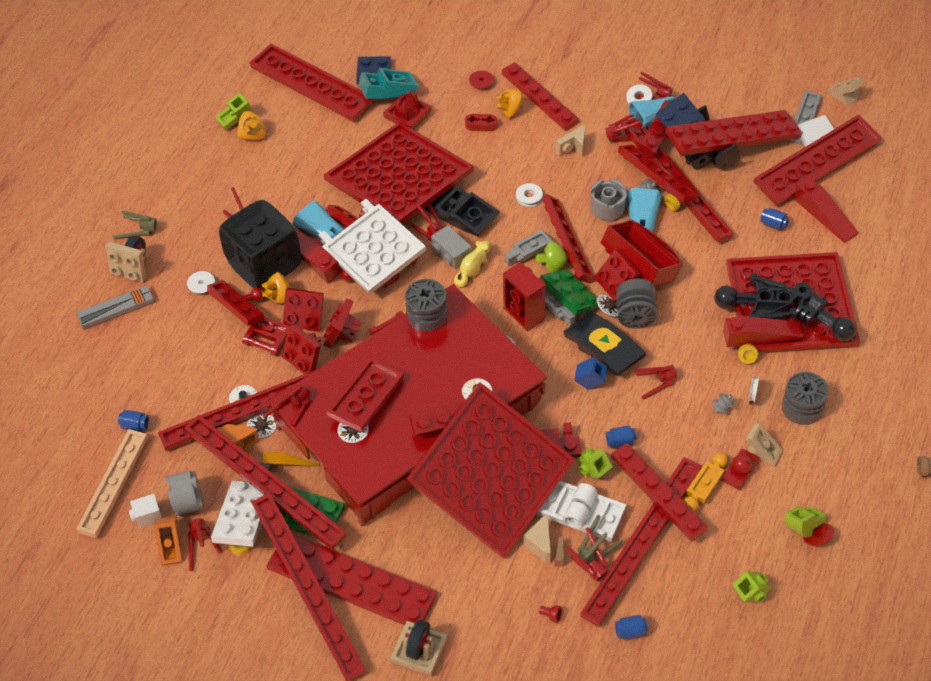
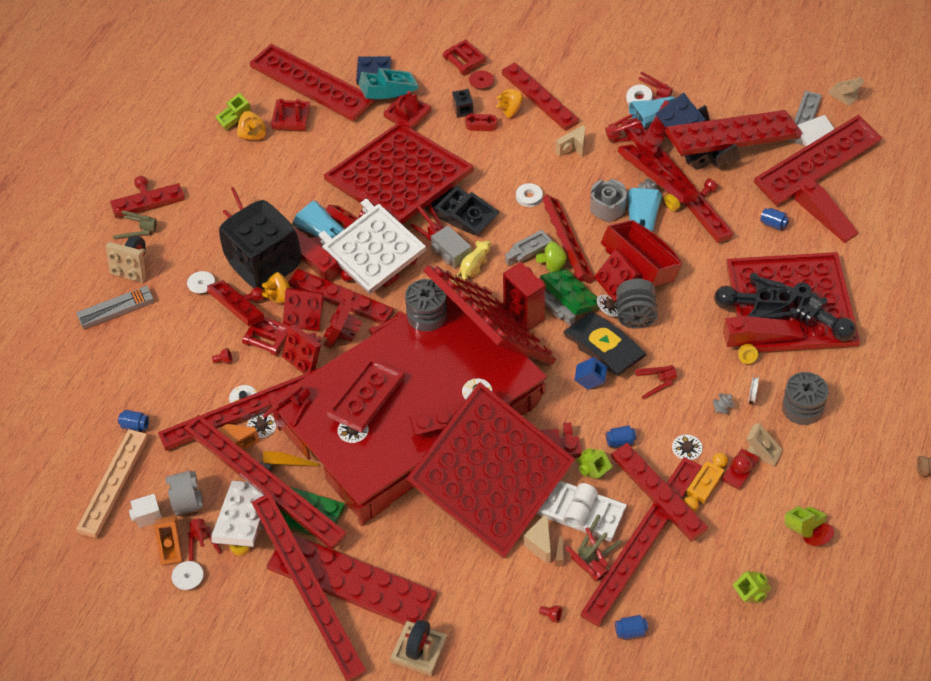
none -> red plate [110,176,185,218]
none -> white piece [172,561,203,590]
none -> red piece [212,348,232,363]
none -> red plate [271,98,311,131]
none -> red plate [288,269,394,324]
none -> red plate [423,265,556,365]
none -> red plate [442,39,486,76]
none -> black brick [452,89,473,118]
none -> piece [672,435,702,460]
none -> red piece [700,178,718,198]

